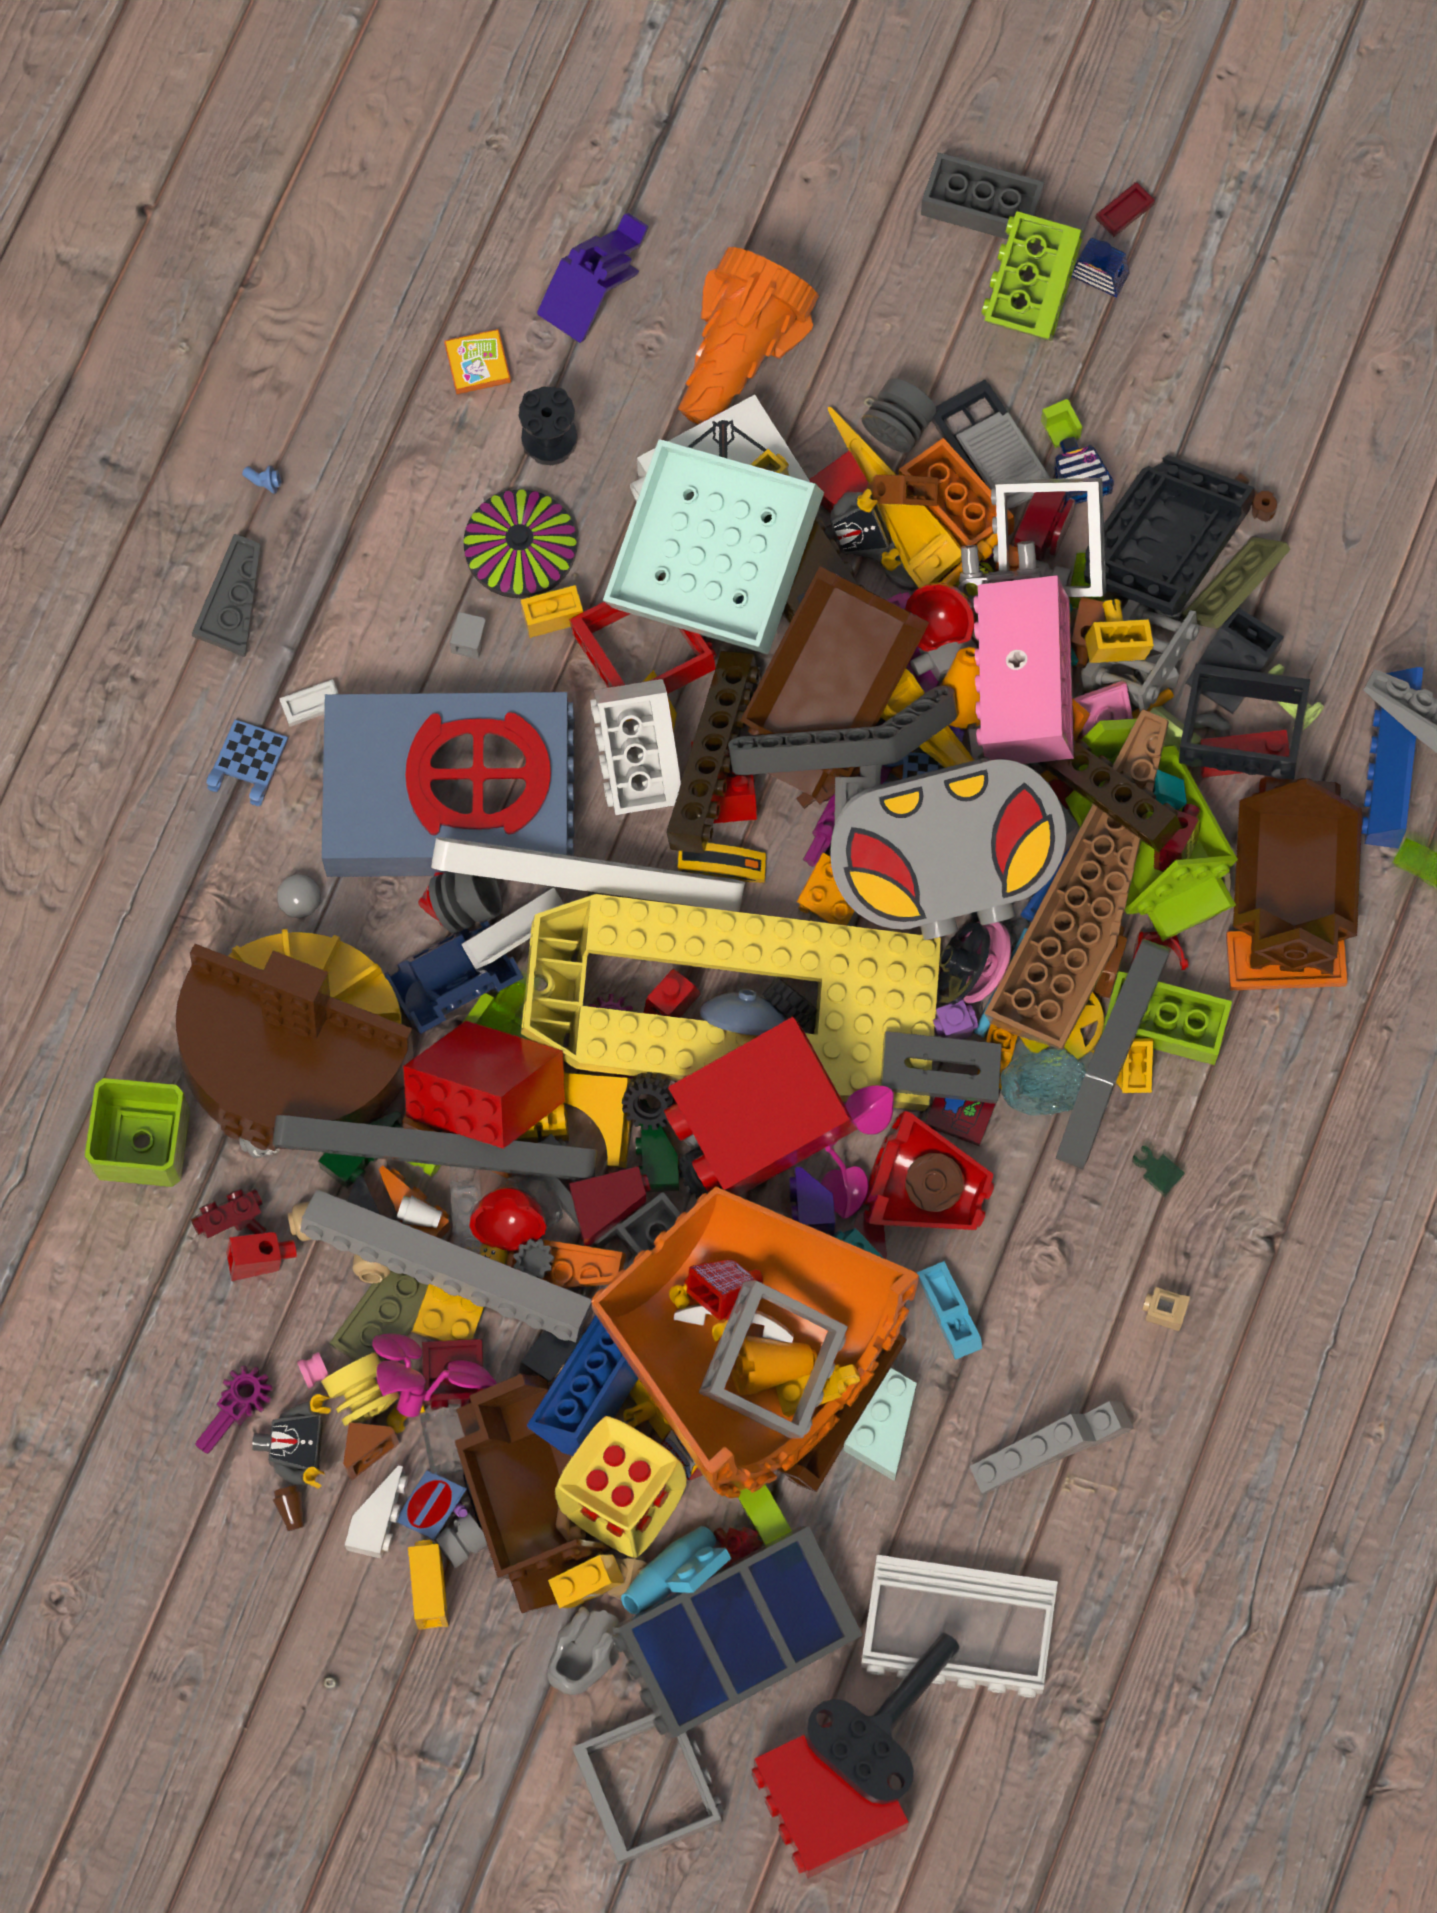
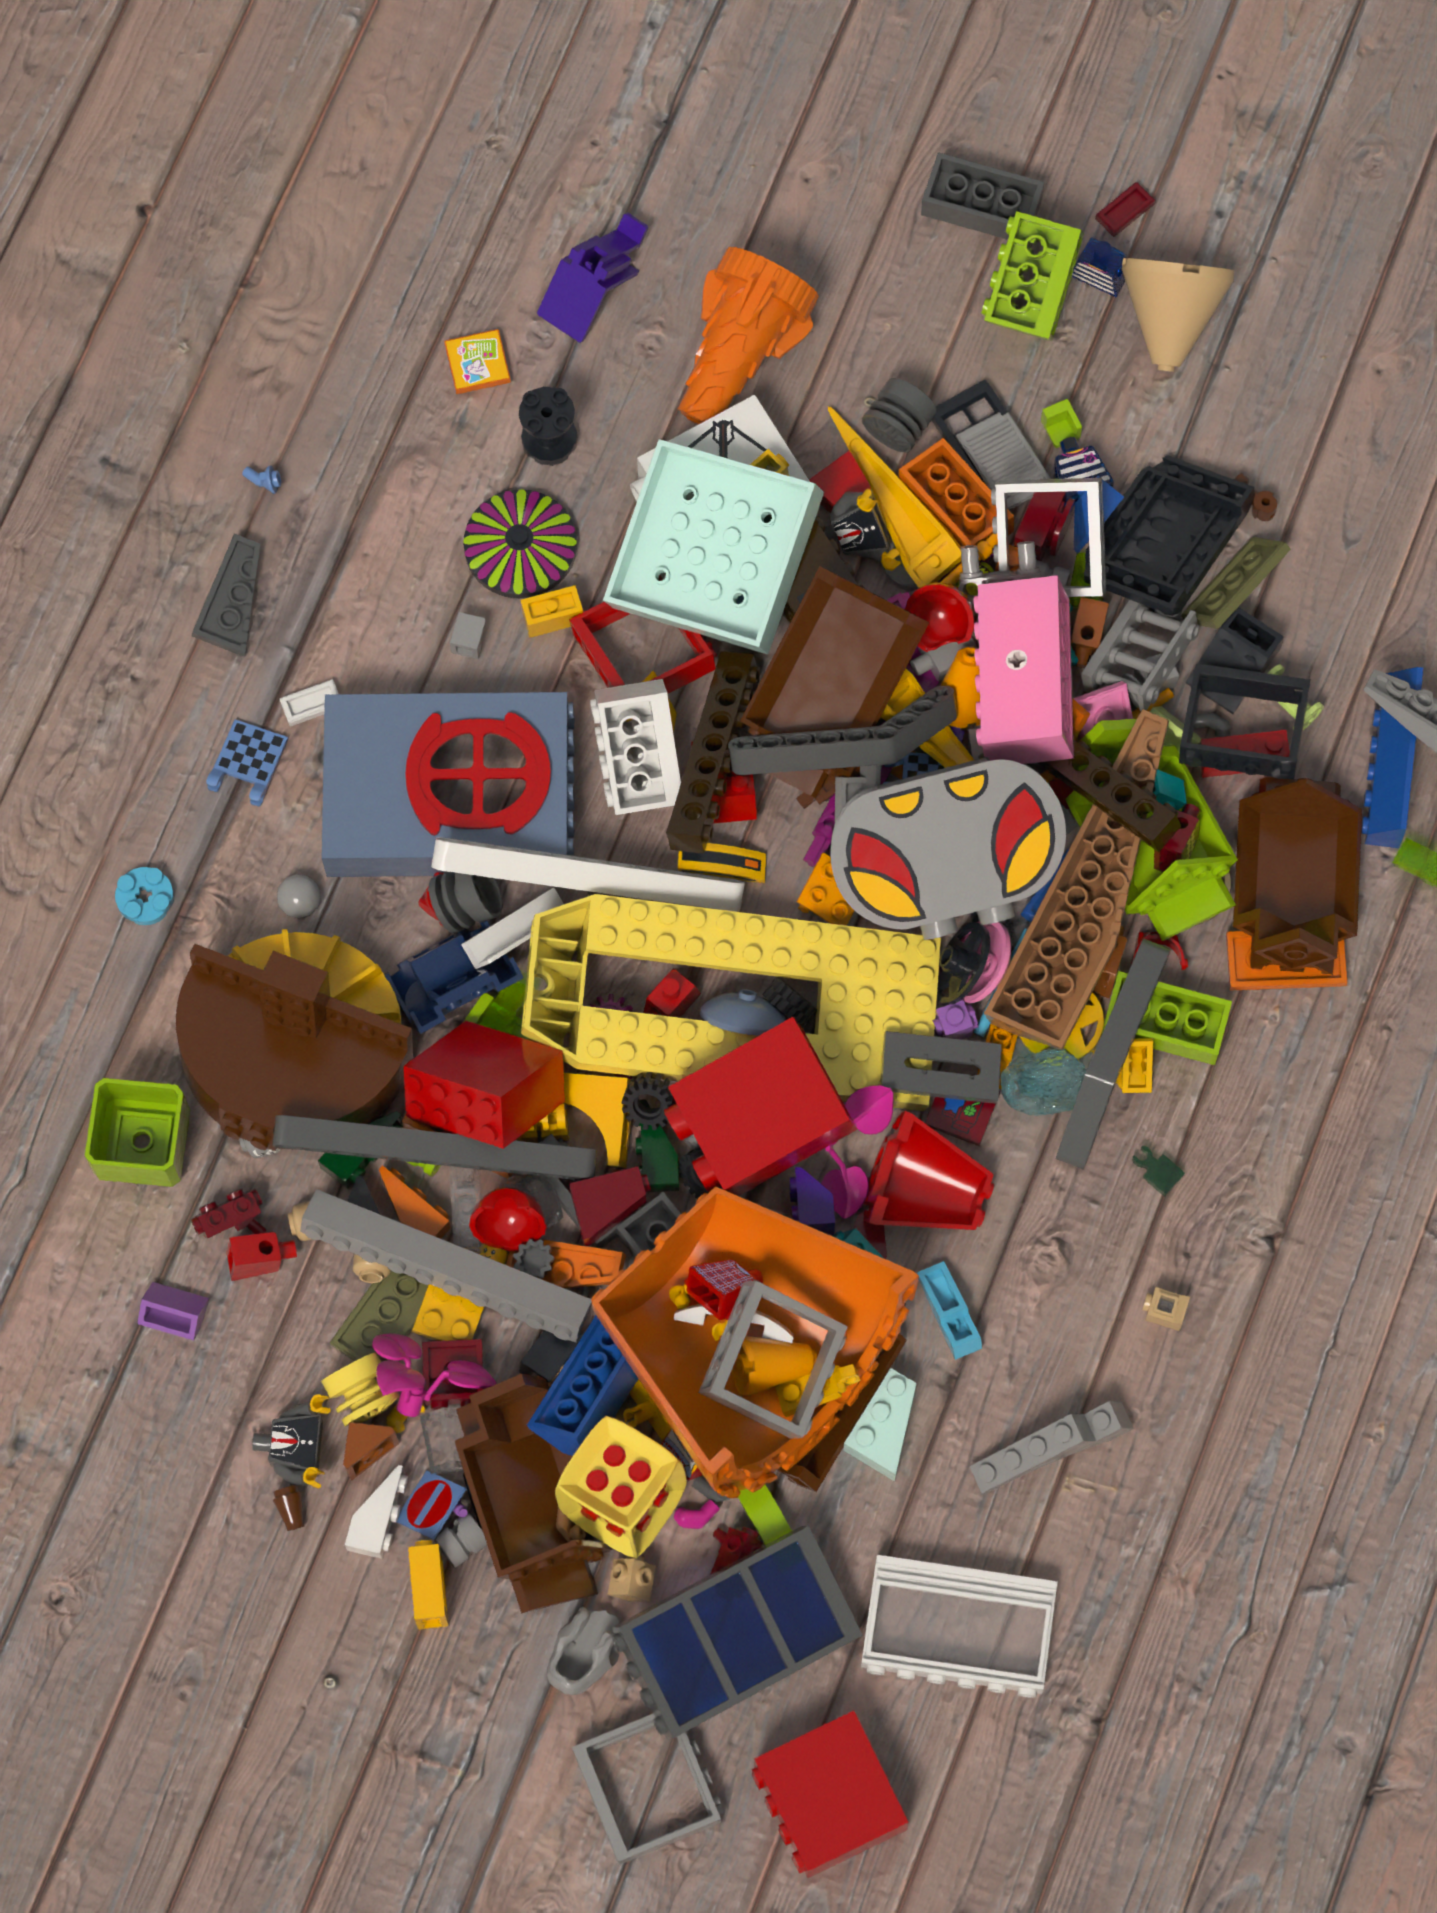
magenta gear [195,1366,273,1454] -> none
bright pink wheel [297,1352,329,1389] -> none
white cone [396,1195,442,1228] -> none
yellow brick [548,1554,625,1608] -> none
medium azure plate [621,1526,731,1615] -> none
black piece [804,1633,960,1804] -> none
dark orange torso [867,475,938,506] -> none
reddish brown tile [905,1153,965,1212] -> none
yellow brick [1085,599,1154,663] -> none
none -> medium azure plate [115,867,174,925]
none -> medium lavender brick [137,1282,209,1340]
none -> dark pink arm [674,1499,720,1529]
none -> dark grey arm [691,1476,730,1502]
none -> blue slope [1073,476,1124,554]
none -> tan cone [1122,258,1235,372]

